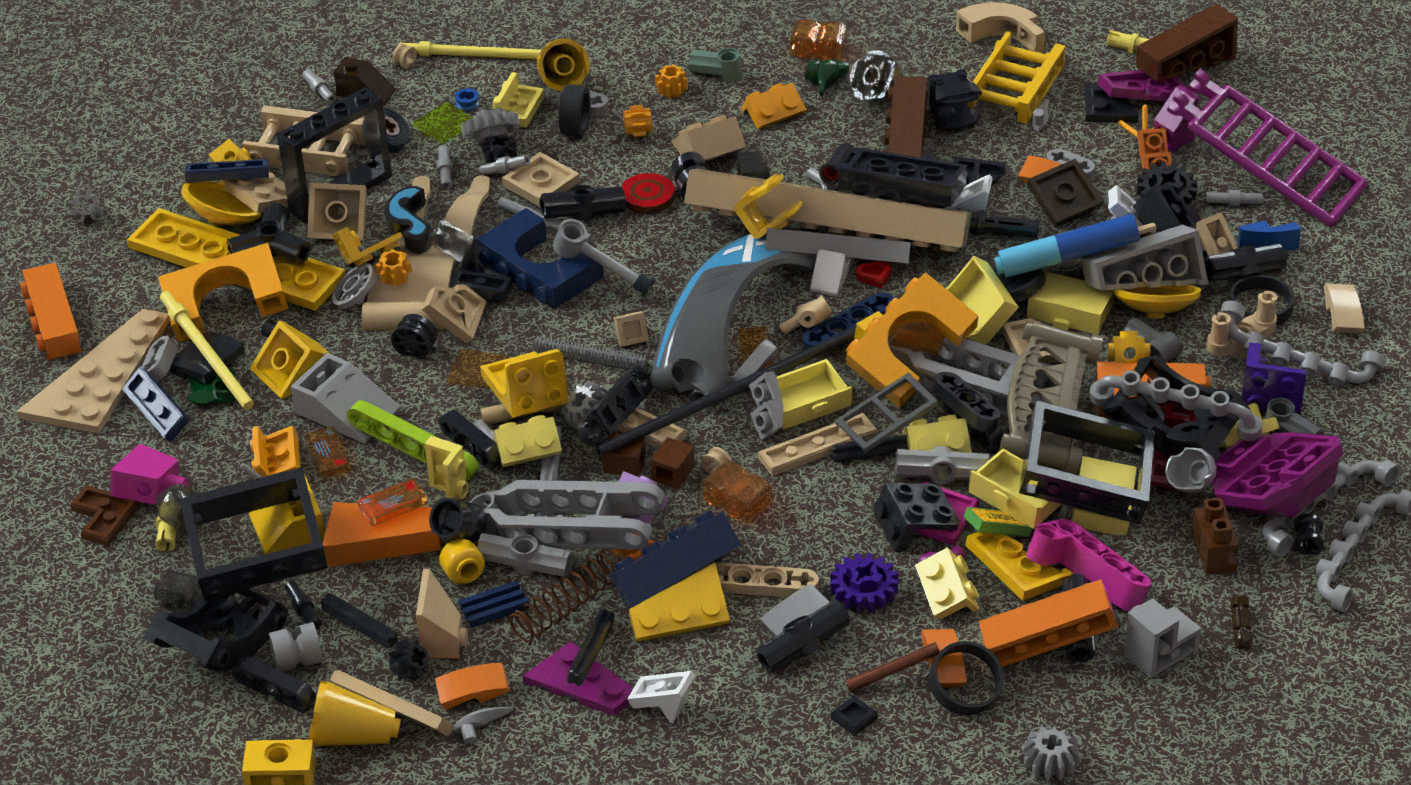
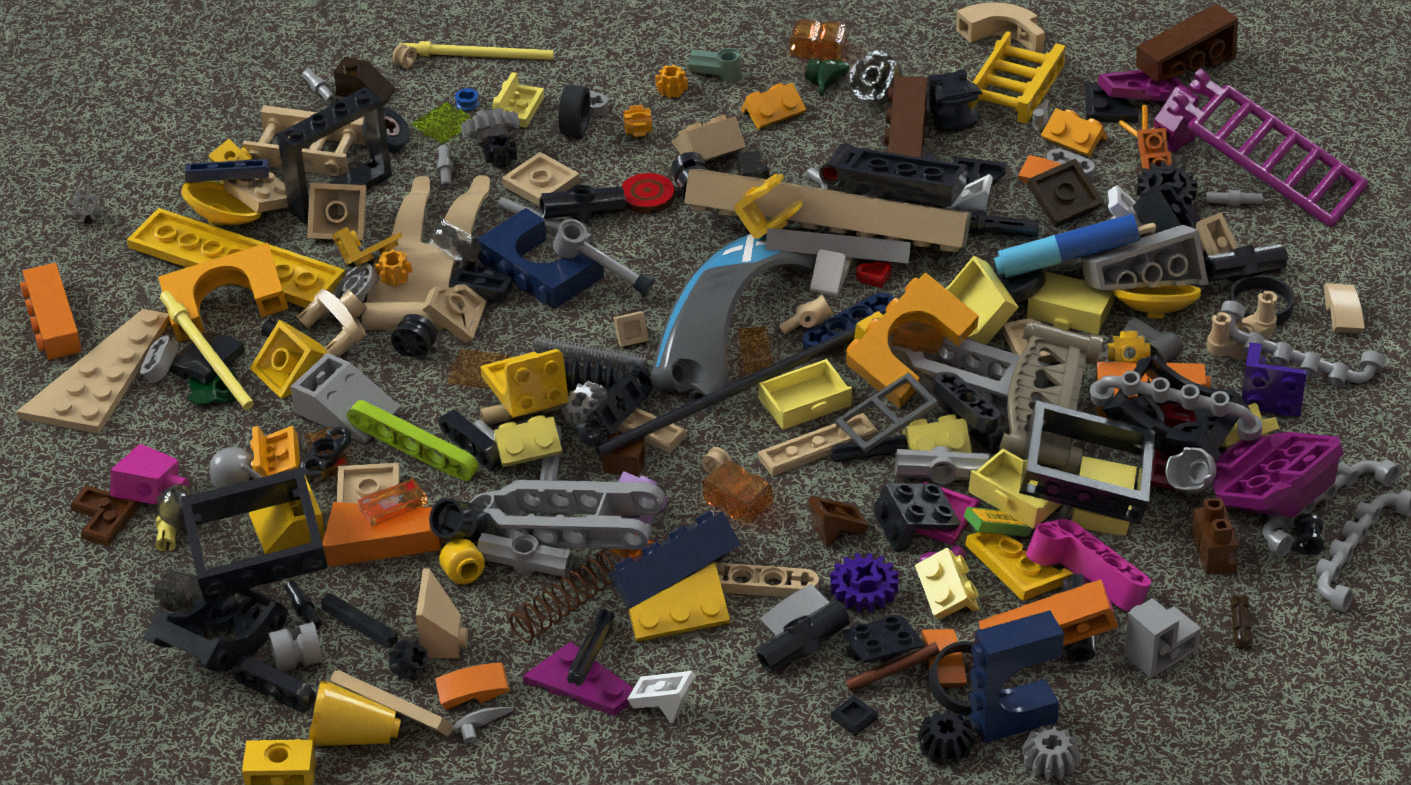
tile [122,367,190,441] -> none
black piece [226,203,311,265] -> none
black animal [384,186,433,253] -> none
light yellow bracket [425,436,469,500] -> none
dark blue tile [459,581,530,628] -> none
light grey bar [480,154,530,176] -> none
yellow cone [537,38,590,91] -> none
reddish brown brick [650,437,695,489] -> none
light grey beam [731,339,778,382] -> none
light grey slope [749,371,783,440] -> none
light yellow pin [1106,30,1149,54] -> none
blue slope [1237,221,1301,251] -> none
dark grey piece [1265,397,1324,435] -> none
none -> light grey hair [209,447,254,488]
none -> tan connector [296,289,367,358]
none -> black piece [299,427,352,479]
none -> tan plate [337,463,400,505]
none -> black piece [564,356,626,393]
none -> reddish brown slope [808,495,870,547]
none -> black hinge [842,615,925,663]
none -> black gear [918,709,975,766]
none -> dark blue arch [968,610,1064,744]
none -> light orange bracket [1041,108,1108,157]

